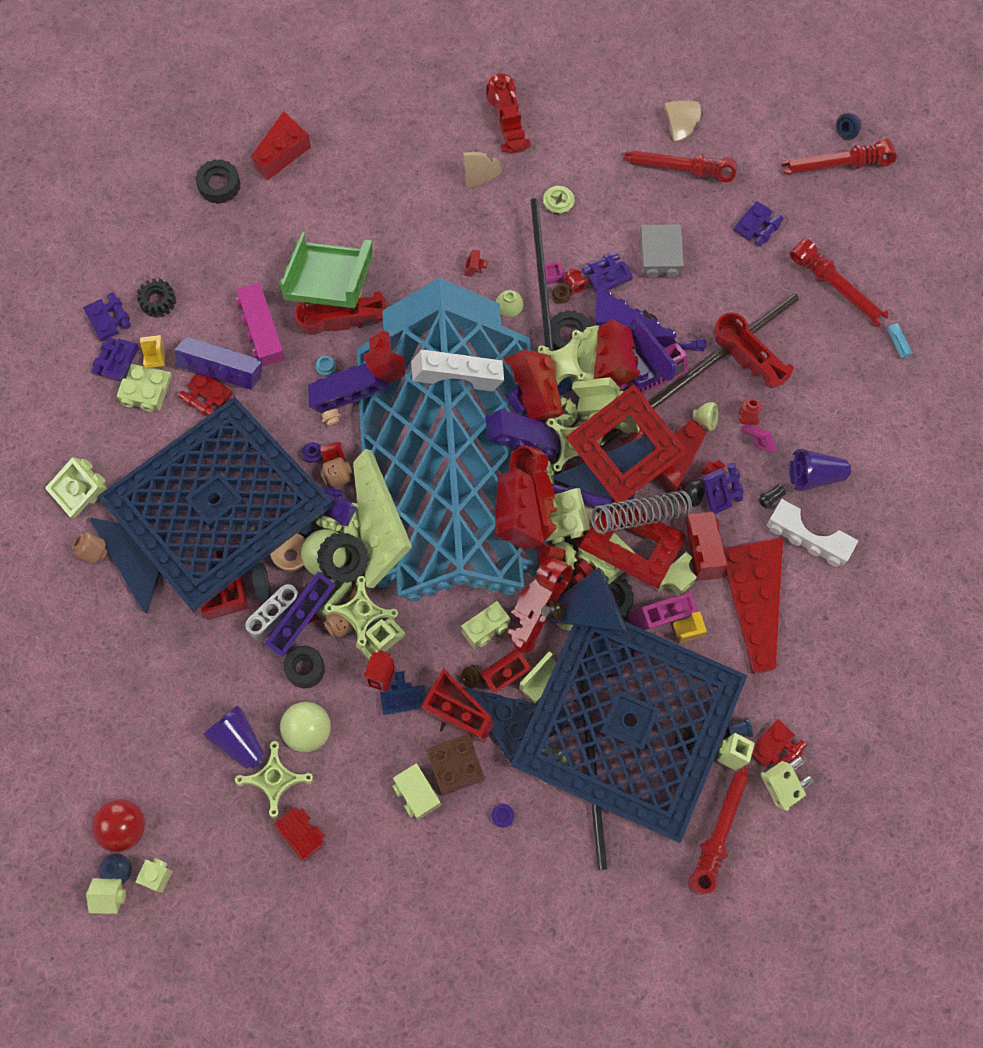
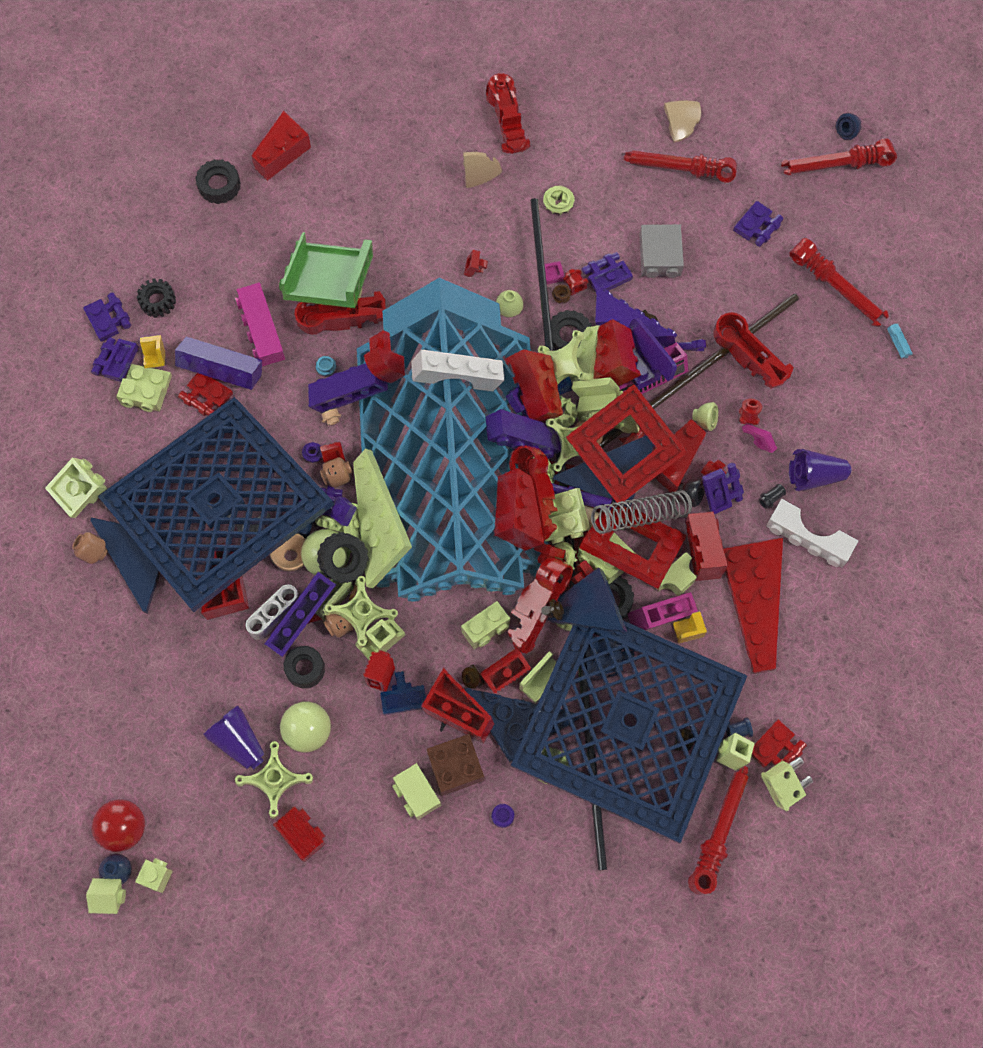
black bush [252,562,270,602] -> none

